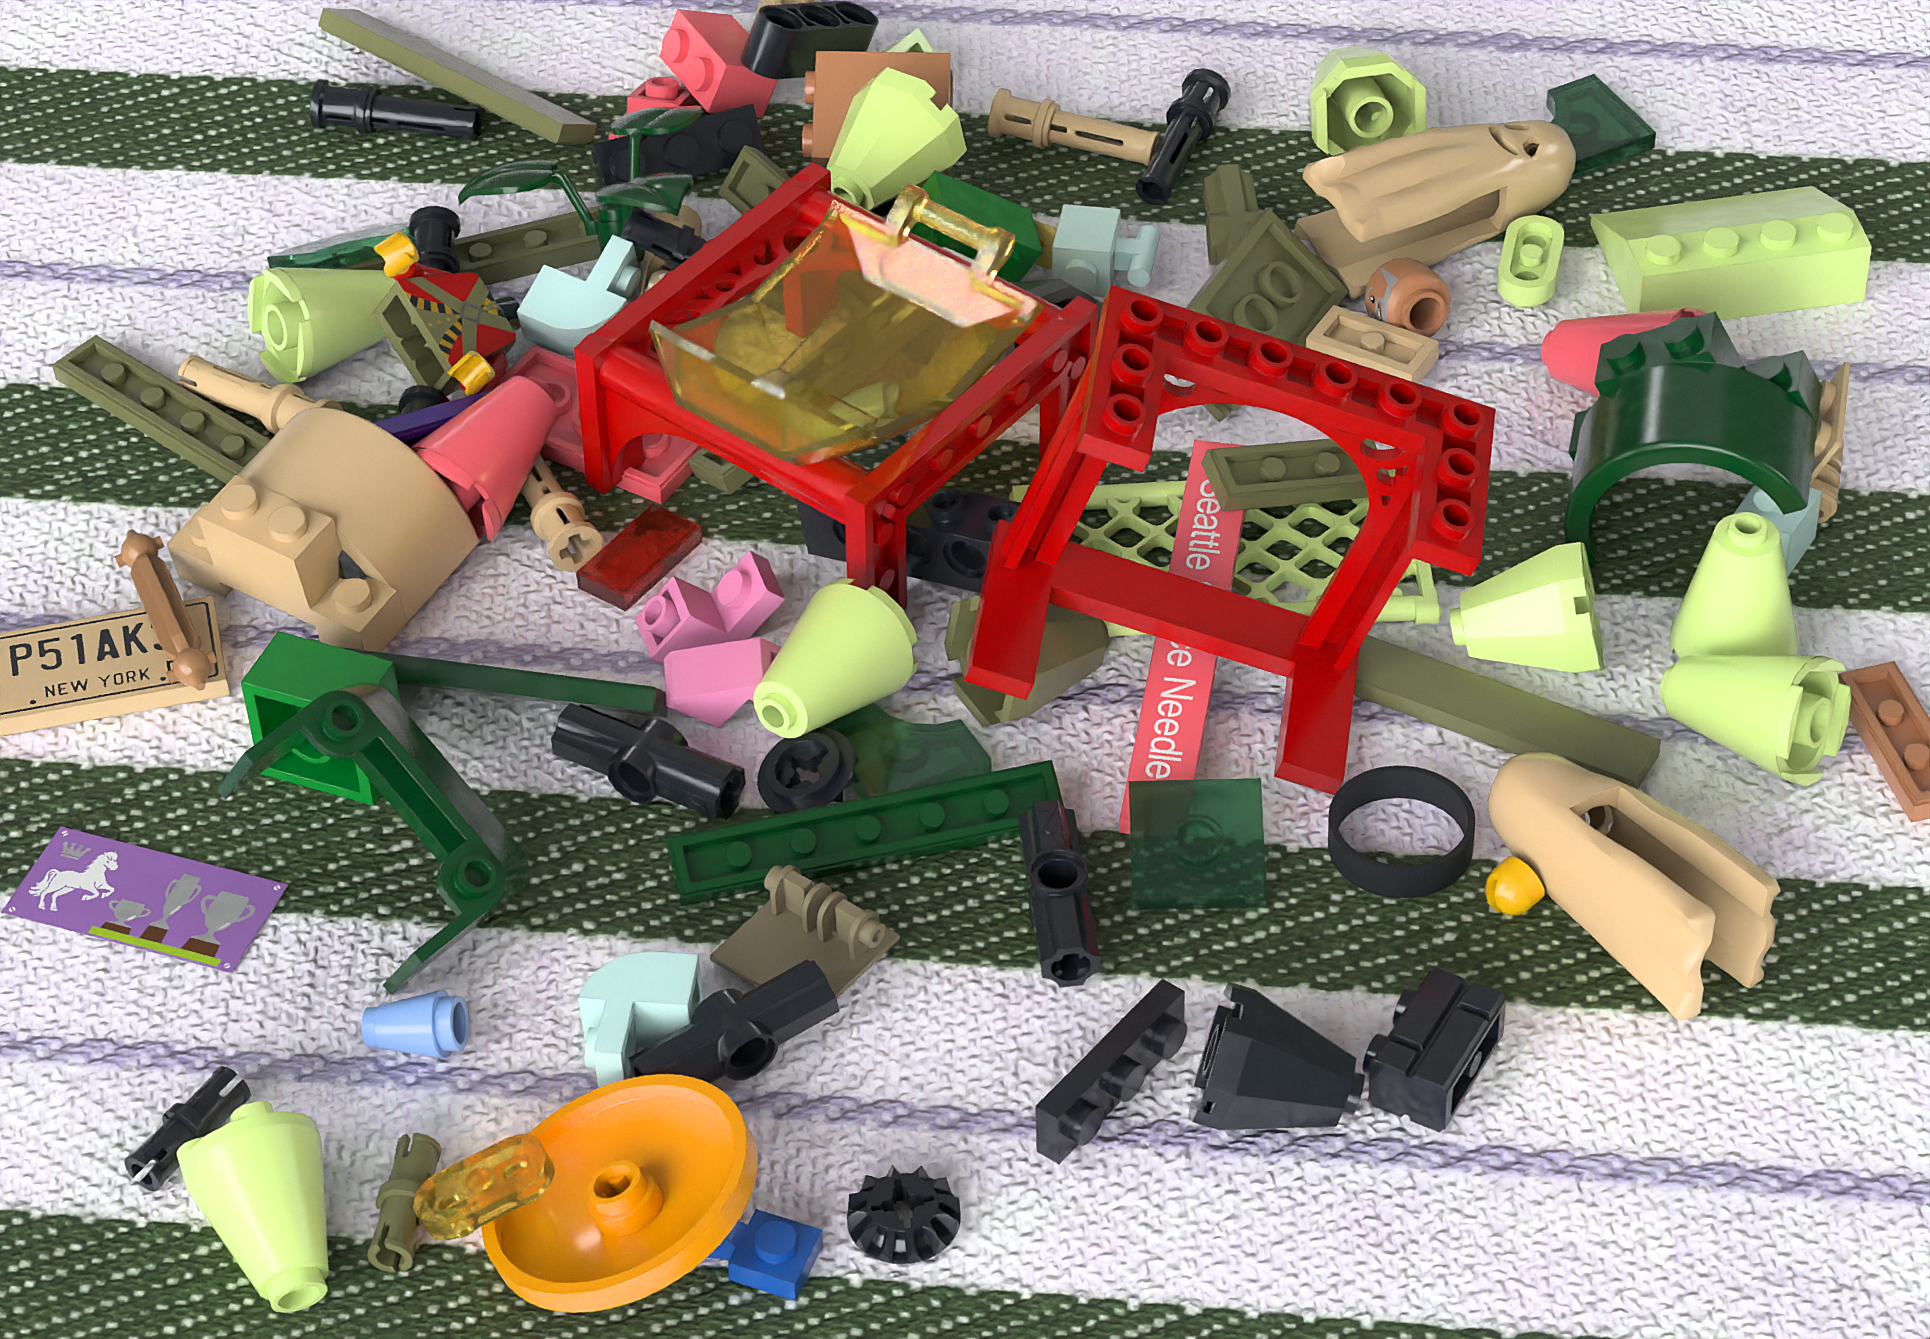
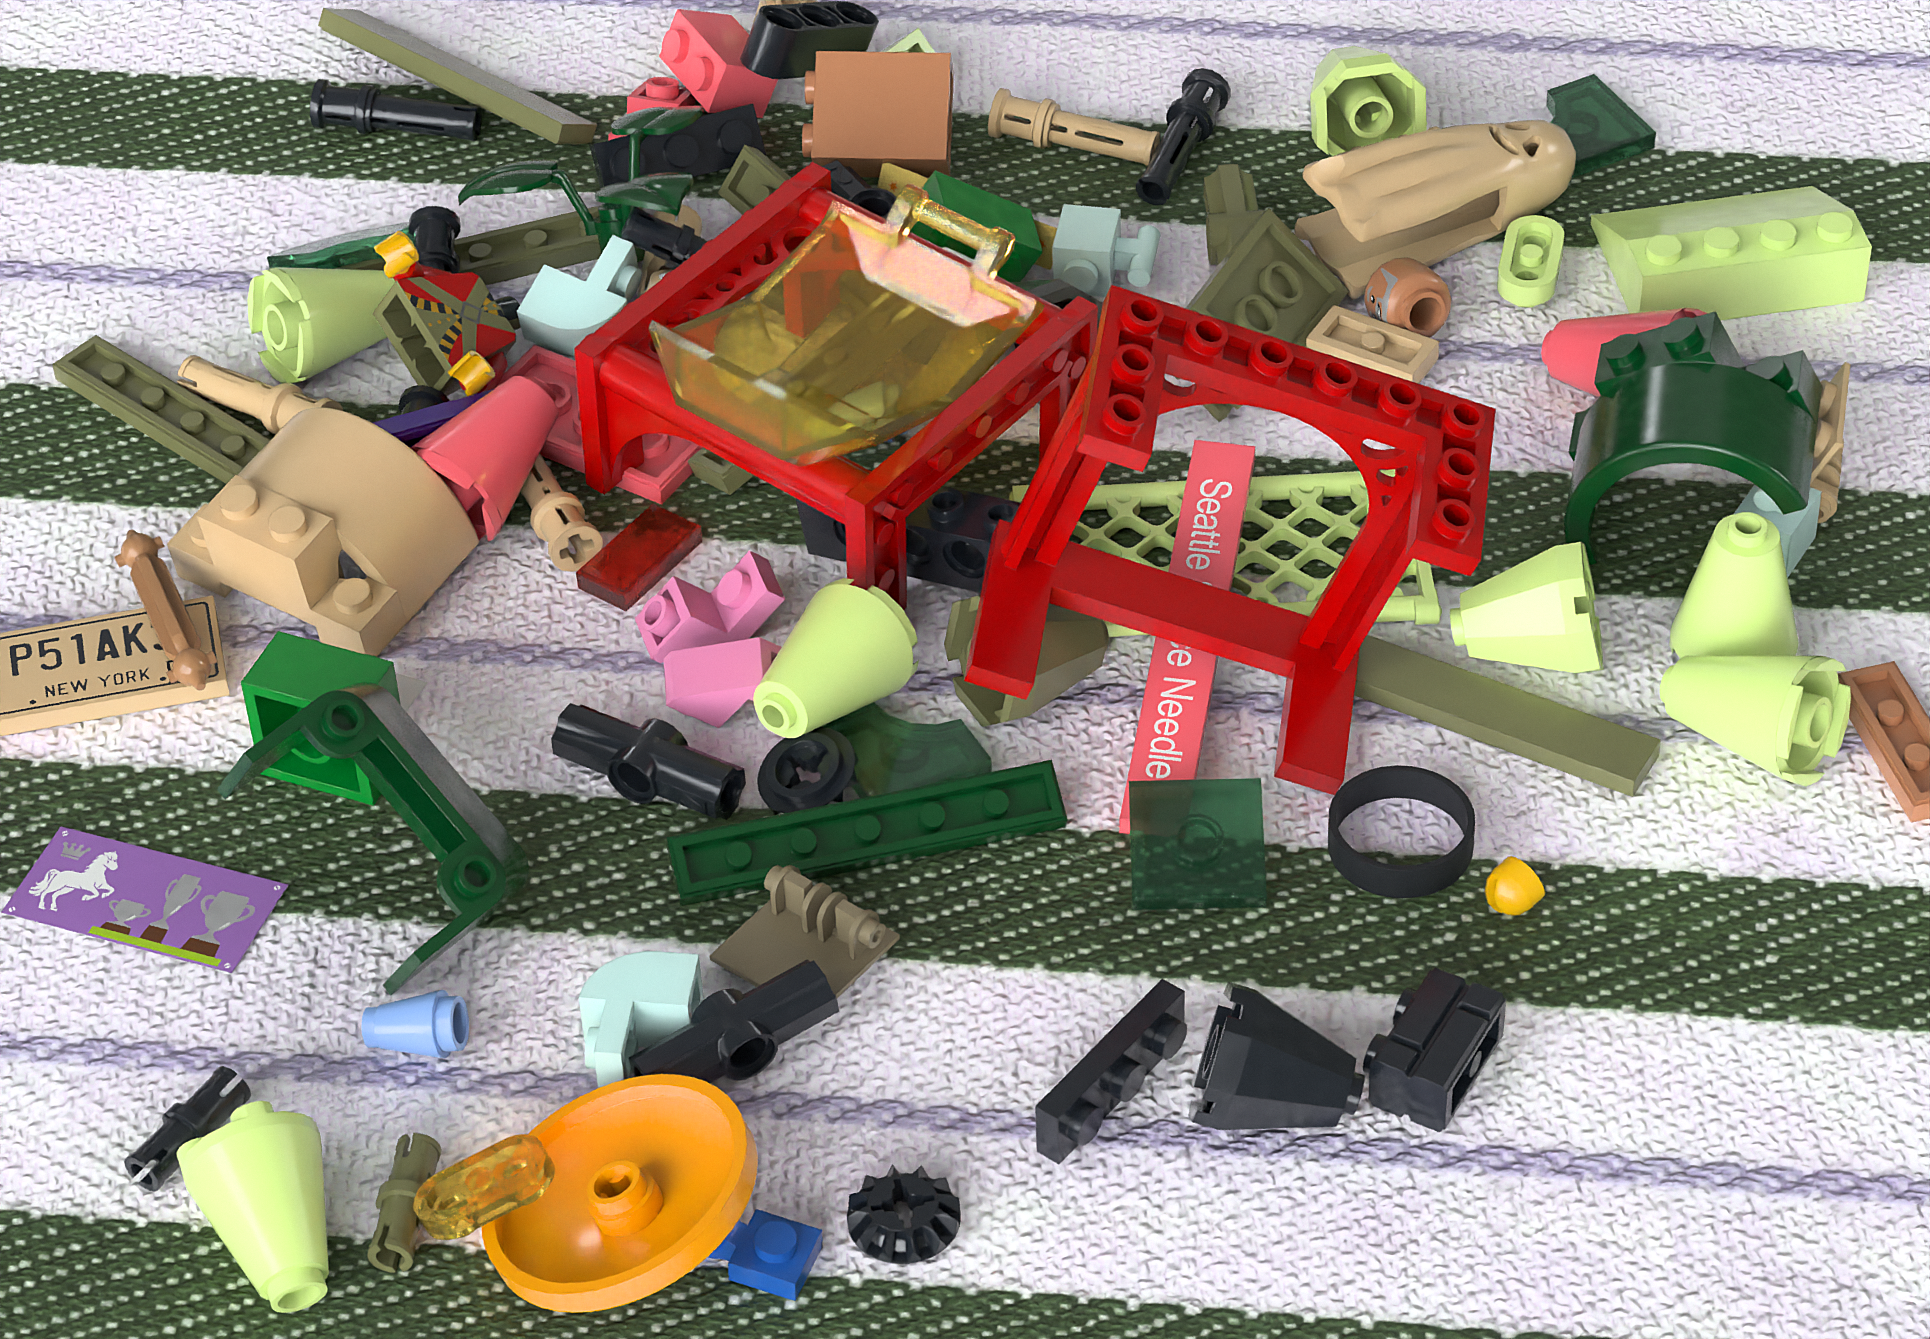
dark green tile [340,647,668,718] -> none
yellowish green cone [826,67,967,211] -> none
black piece [1018,800,1100,988] -> none
olive tile [1201,438,1390,512] -> none
tan piece [1487,752,1781,1021] -> none

